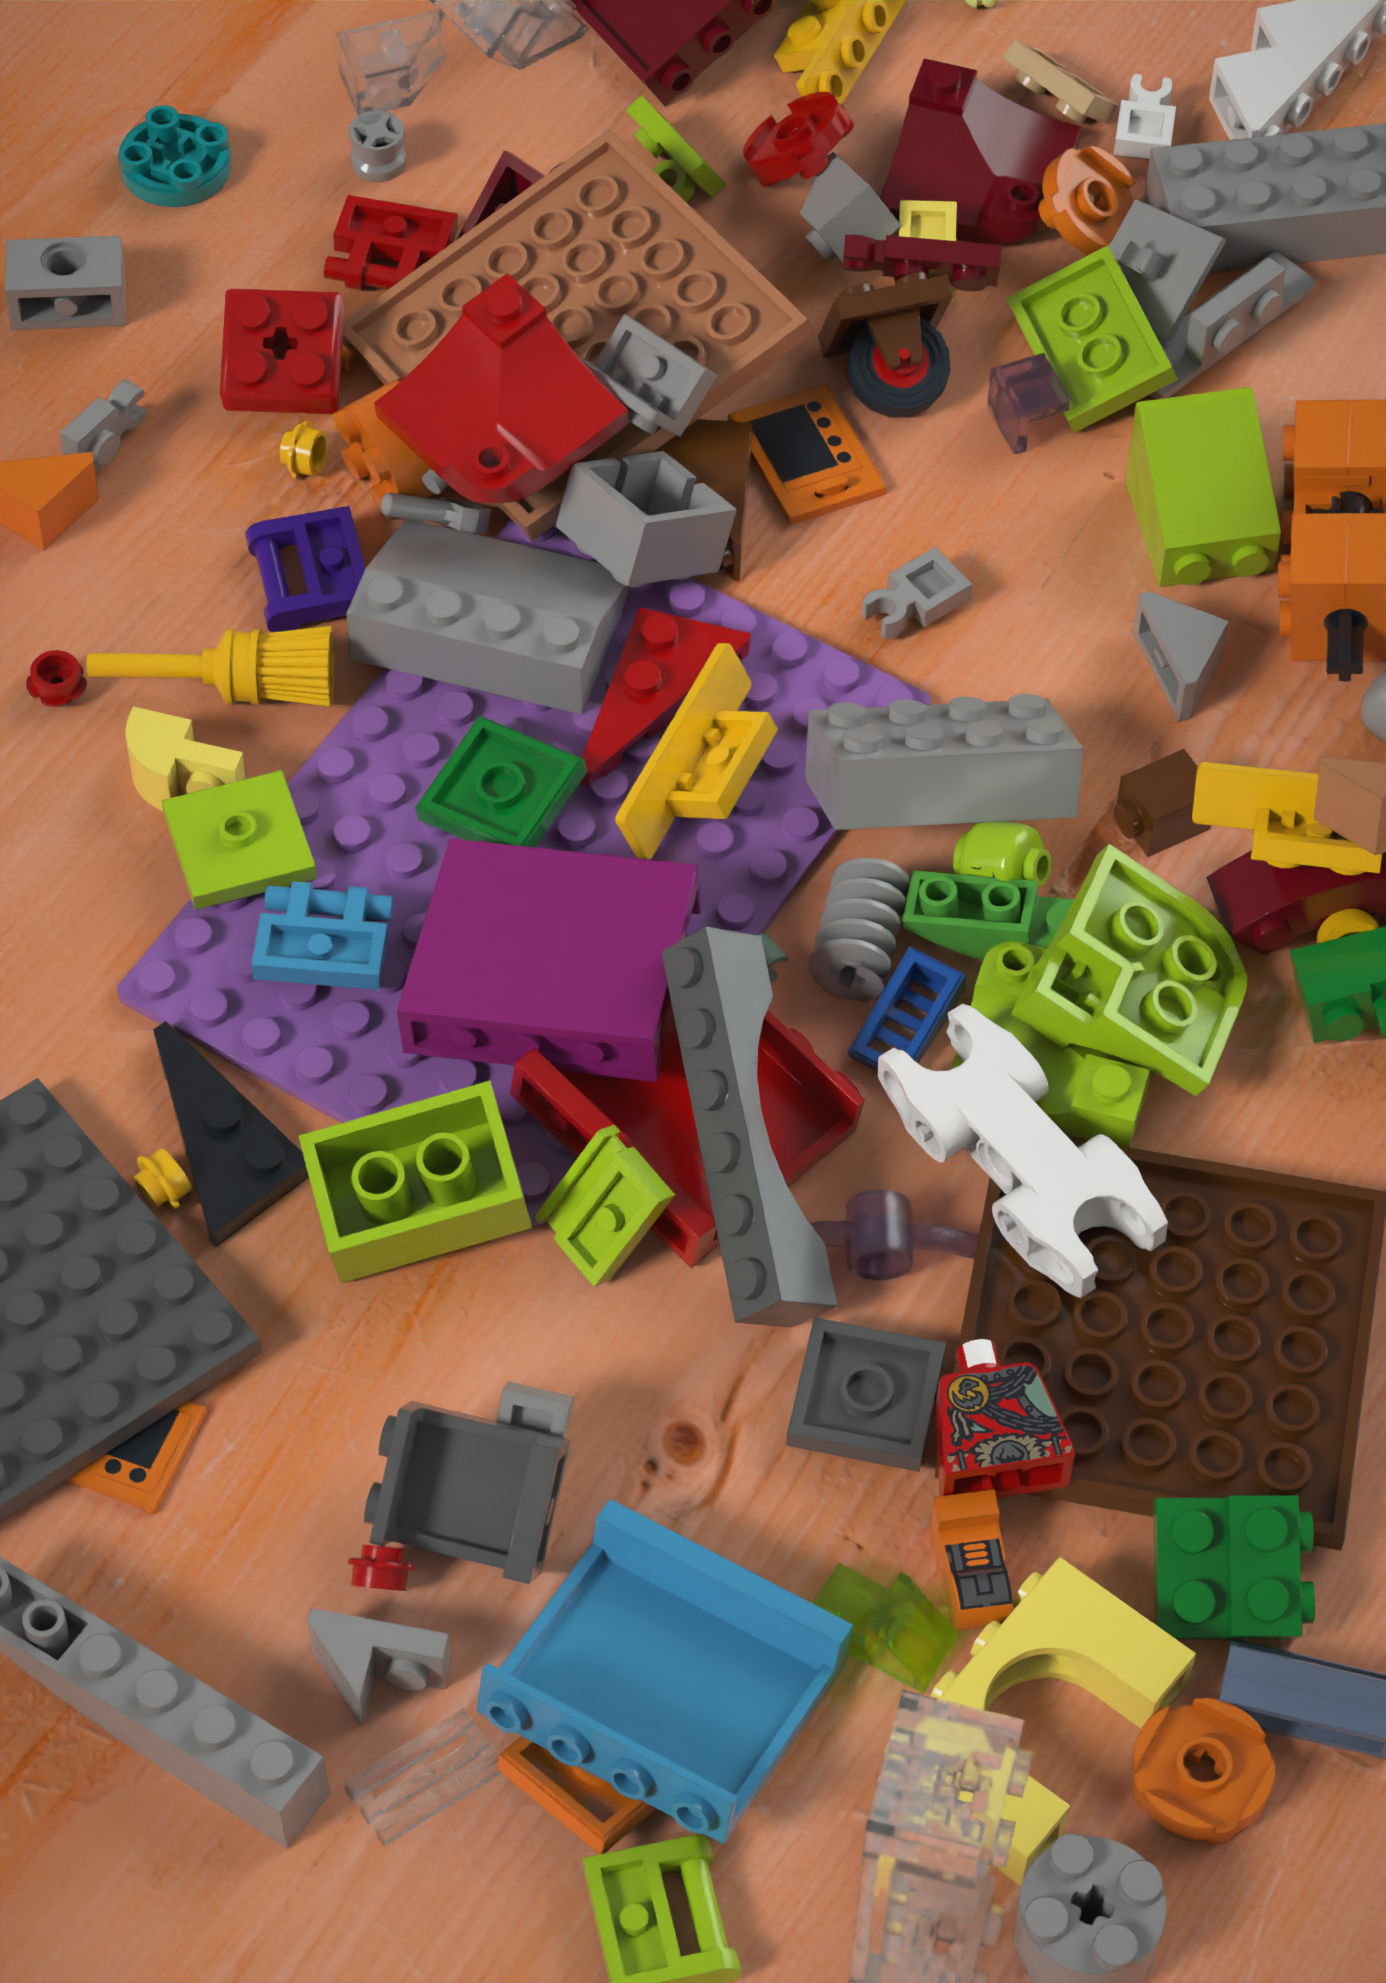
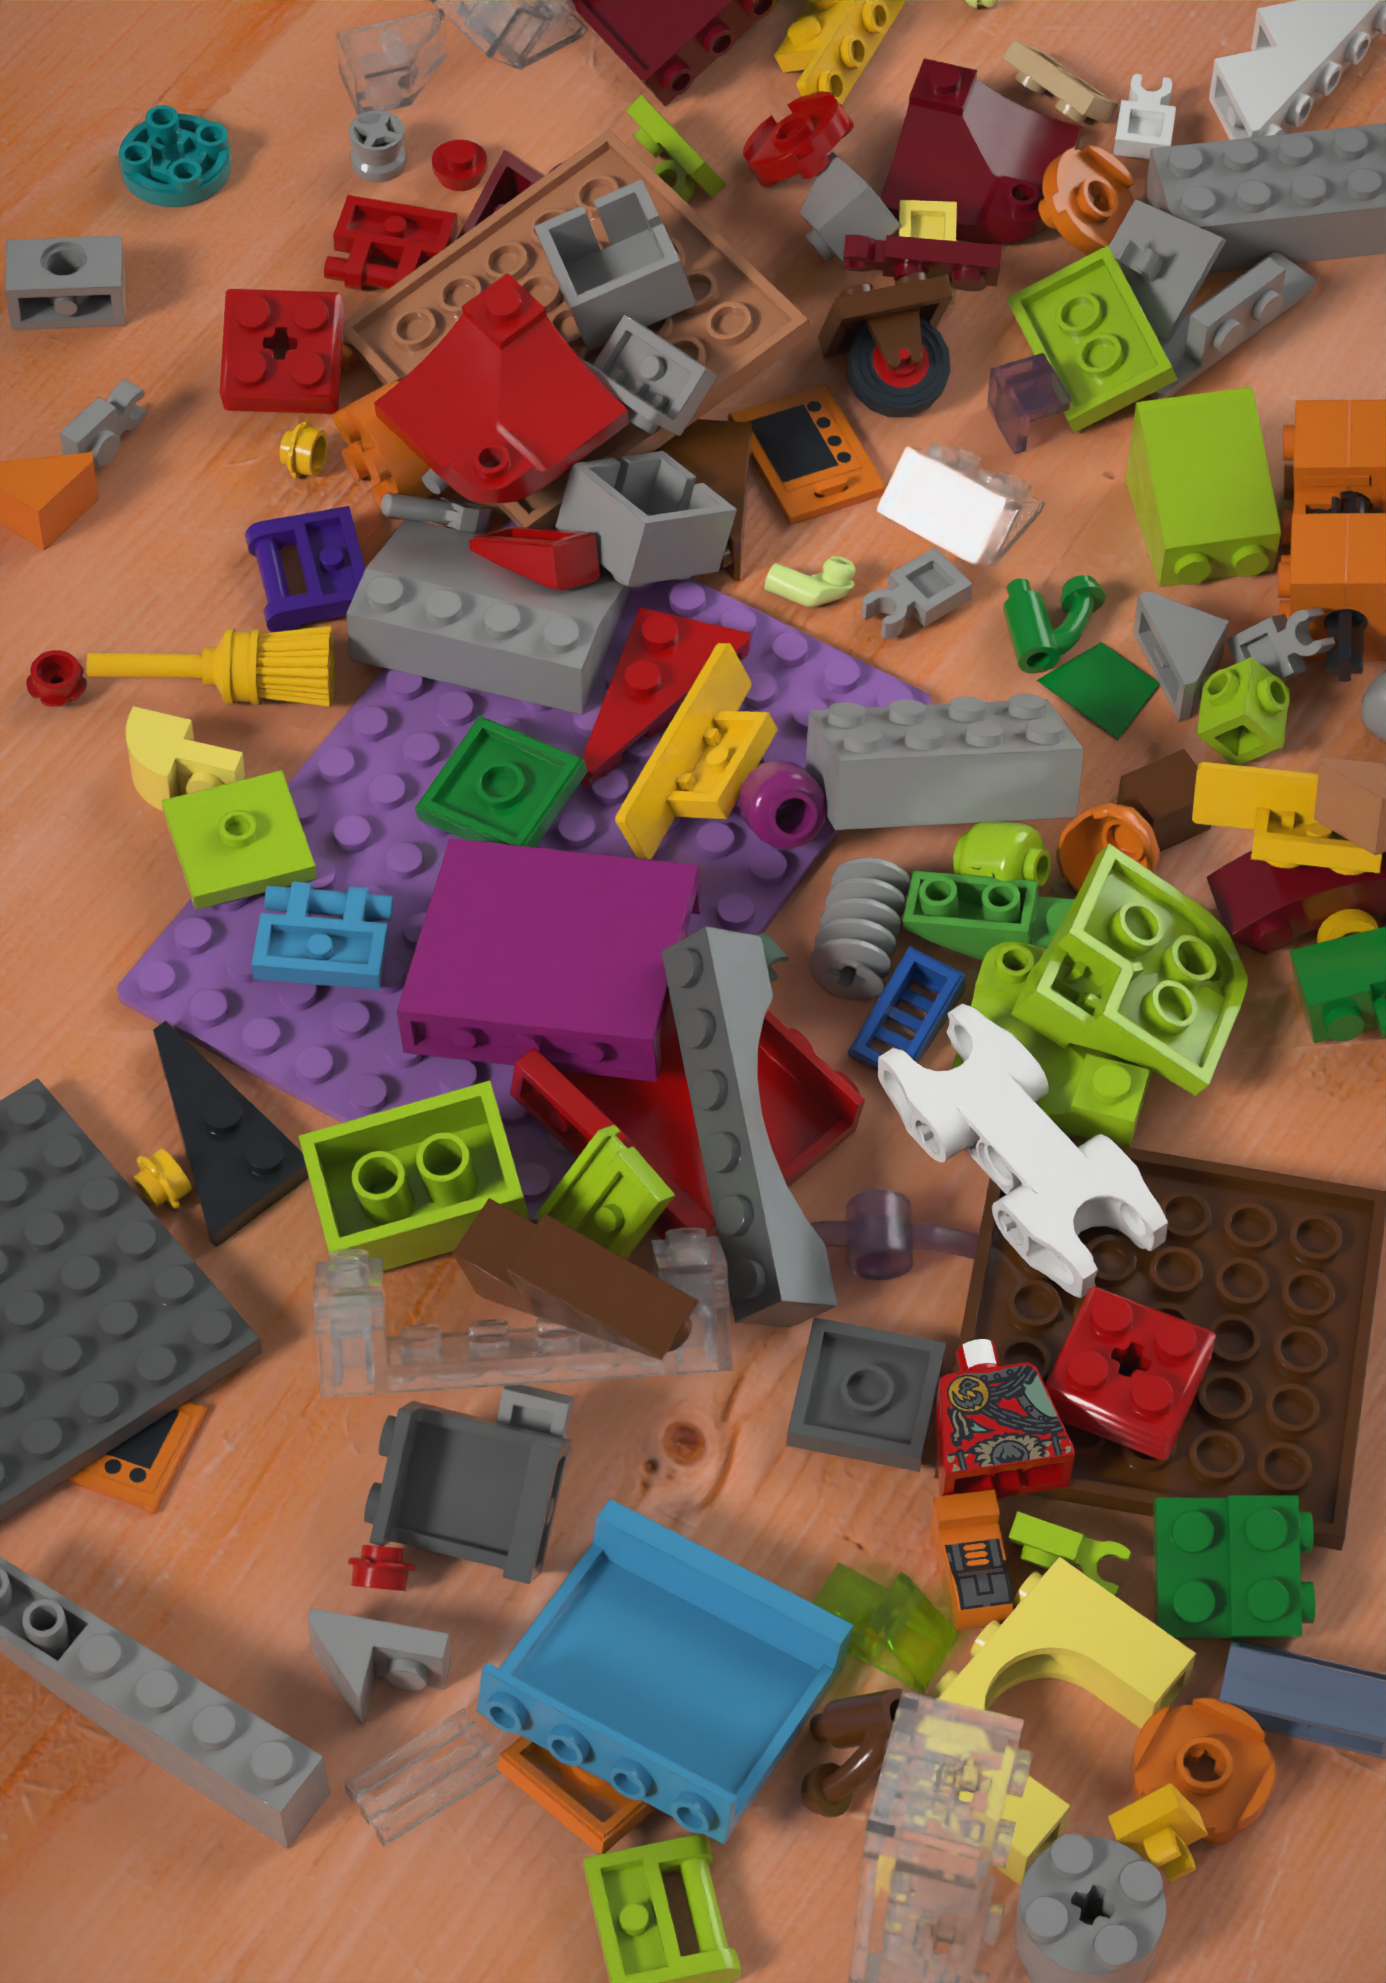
none -> clear plate [313,1227,733,1398]
none -> red plate [432,139,488,191]
none -> reddish brown slope [452,1198,699,1360]
none -> red slope [469,526,600,591]
none -> light grey piece [534,179,696,352]
none -> magenta head [738,760,826,849]
none -> yellowish green arm [764,556,856,607]
none -> reddish brown plant [801,1688,917,1818]
none -> clear slope [876,442,1045,565]
none -> green plant [1003,575,1105,673]
none -> lime plate [1008,1511,1132,1596]
none -> green sticker [1036,642,1160,739]
none -> red brick [1045,1287,1216,1460]
none -> orange hair [1056,802,1160,893]
none -> yellow tile [1108,1783,1208,1883]
none -> lime brick [1197,657,1290,765]
none -> light grey plate [1226,607,1335,682]

